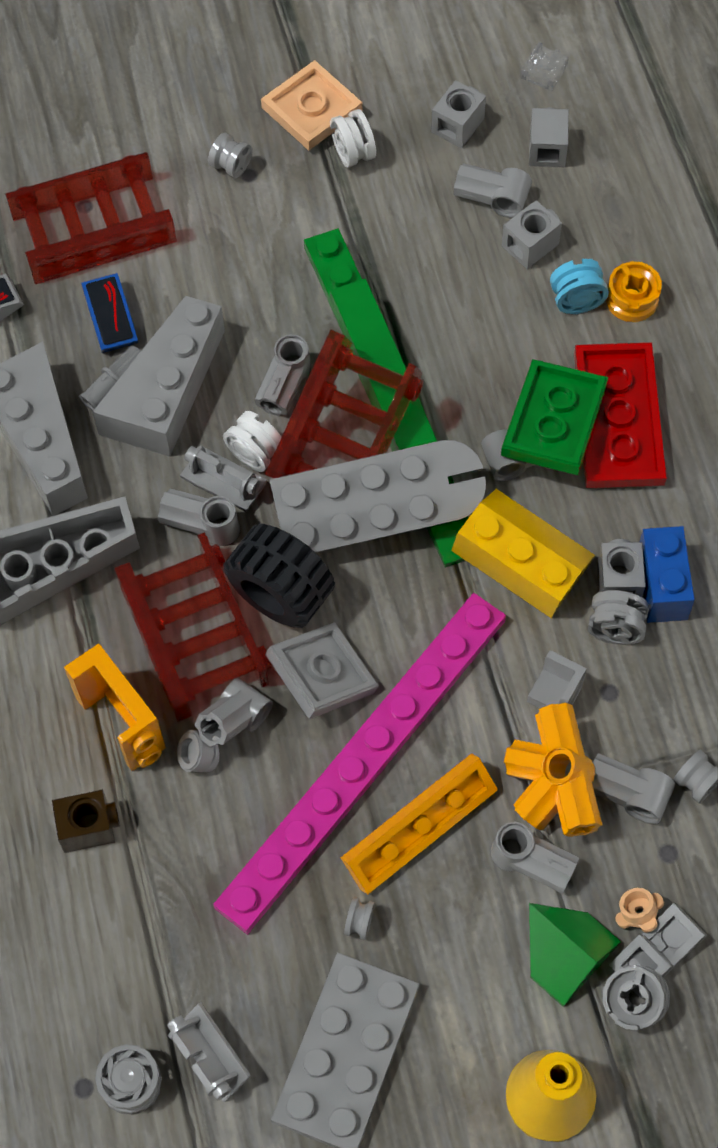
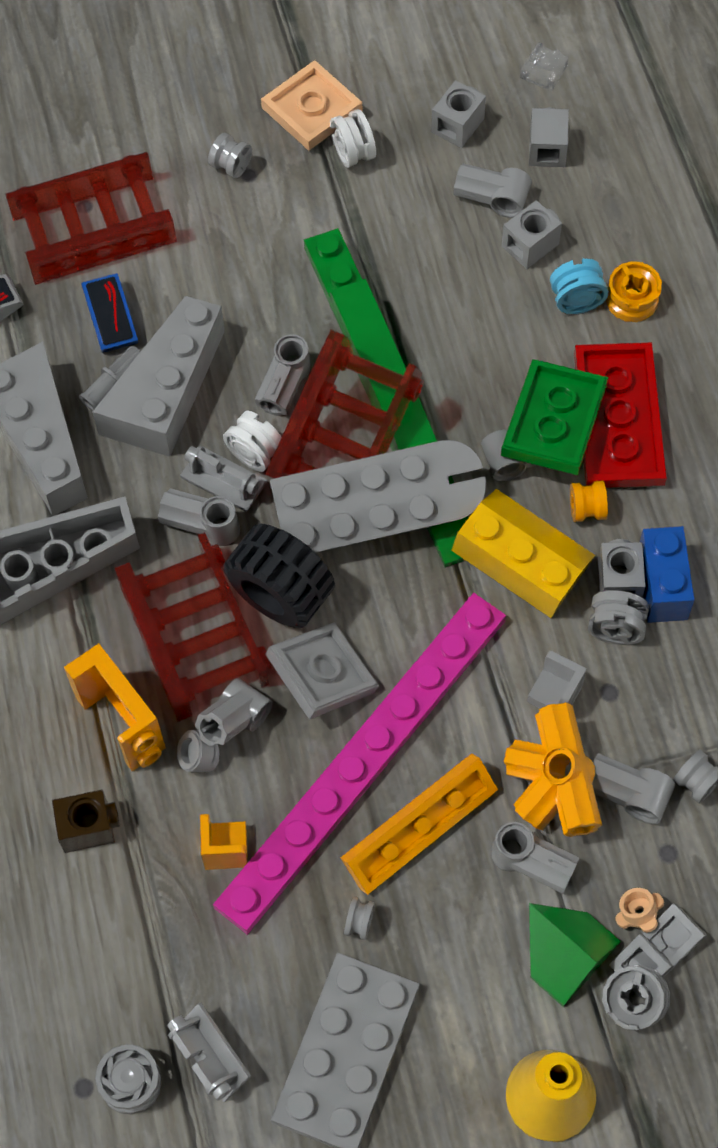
none -> light orange panel [200,814,248,870]
none -> light orange wheel [570,481,608,522]

